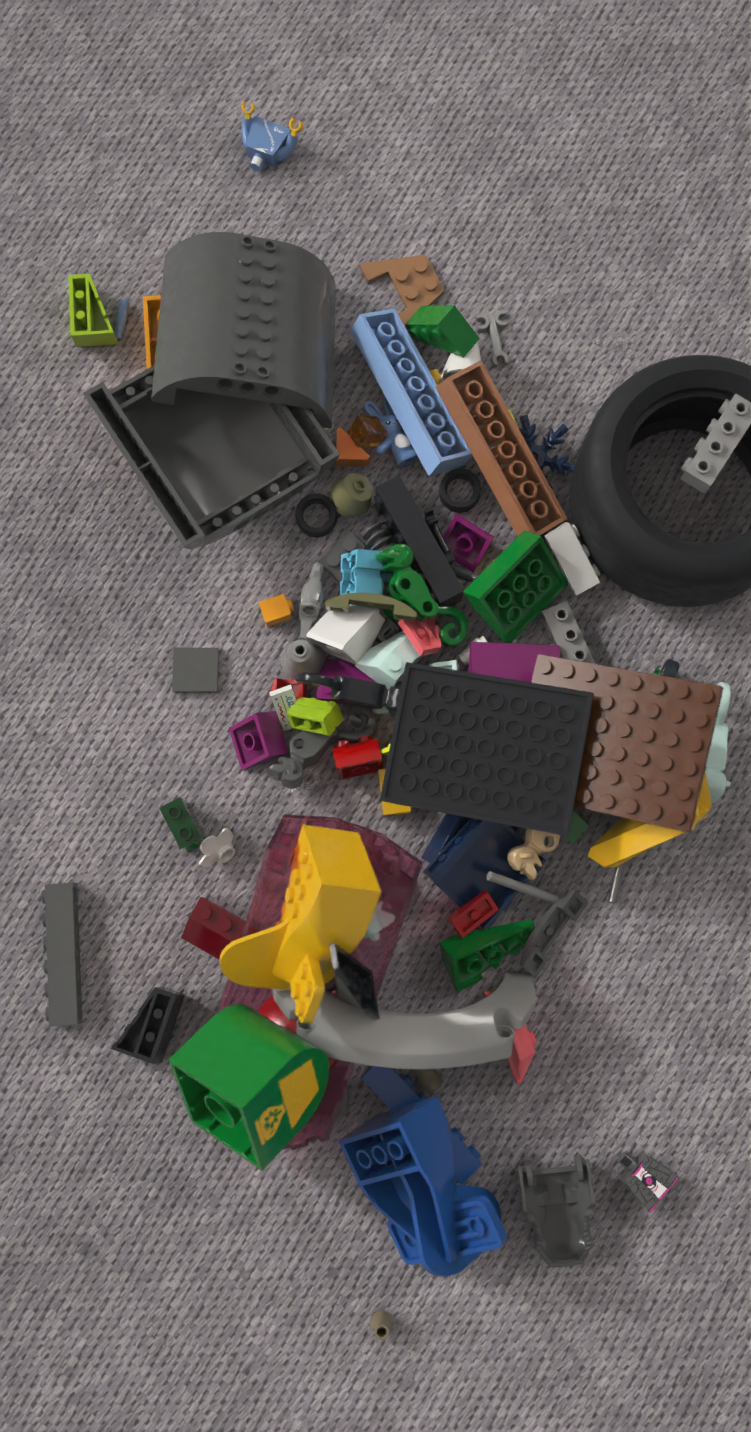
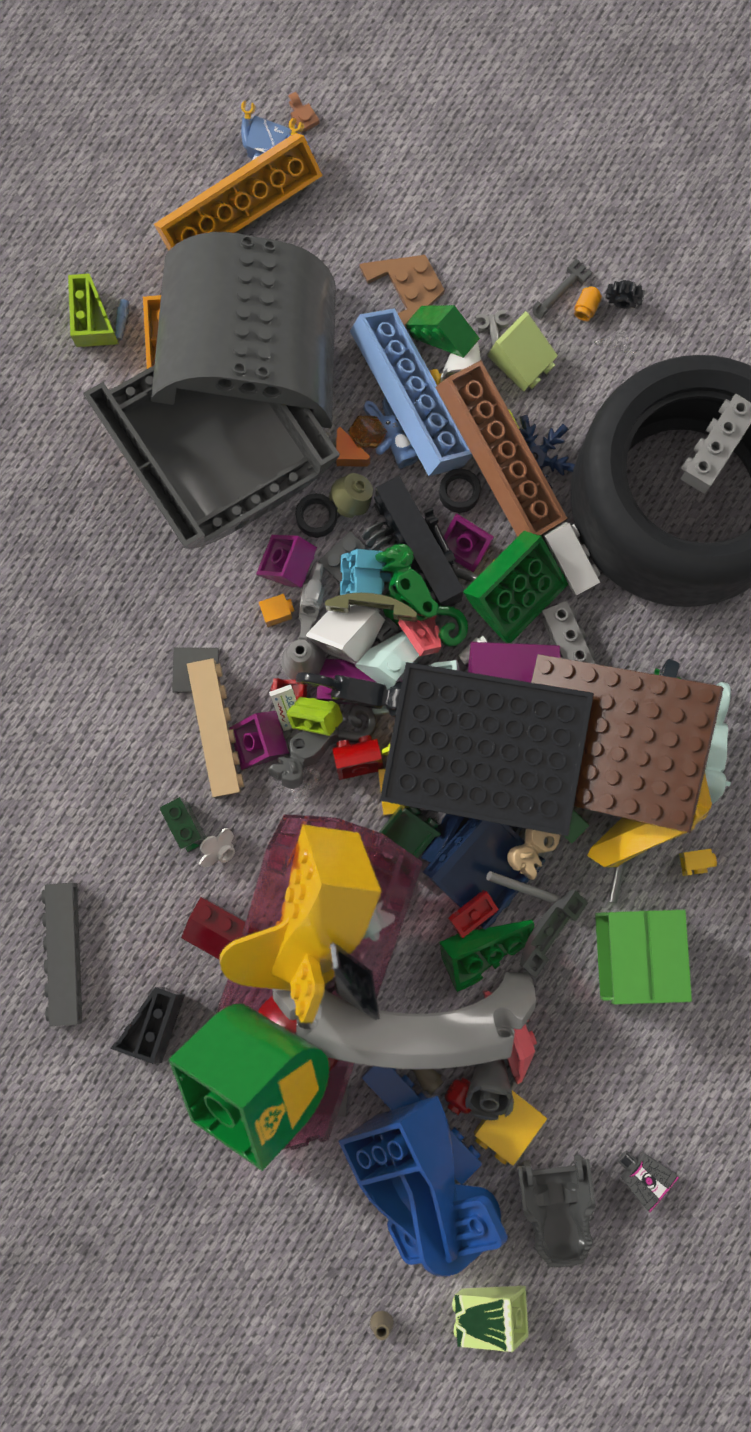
none -> light orange brick [154,133,323,251]
none -> tan brick [187,658,244,798]
none -> magenta slope [256,535,317,588]
none -> nougat plate [288,92,319,134]
none -> dark green panel [370,805,441,877]
none -> red head [444,1077,472,1116]
none -> slope [452,1286,529,1352]
none -> dark grey cone [465,1059,514,1120]
none -> yellow brick [473,1090,547,1166]
none -> yellowish green slope [487,311,558,391]
none -> dark grey hinge [532,259,593,319]
none -> light orange brick [574,287,602,321]
none -> bright green piece [595,910,692,1004]
none -> black gear [605,280,645,309]
none -> yellow brick [679,849,717,876]

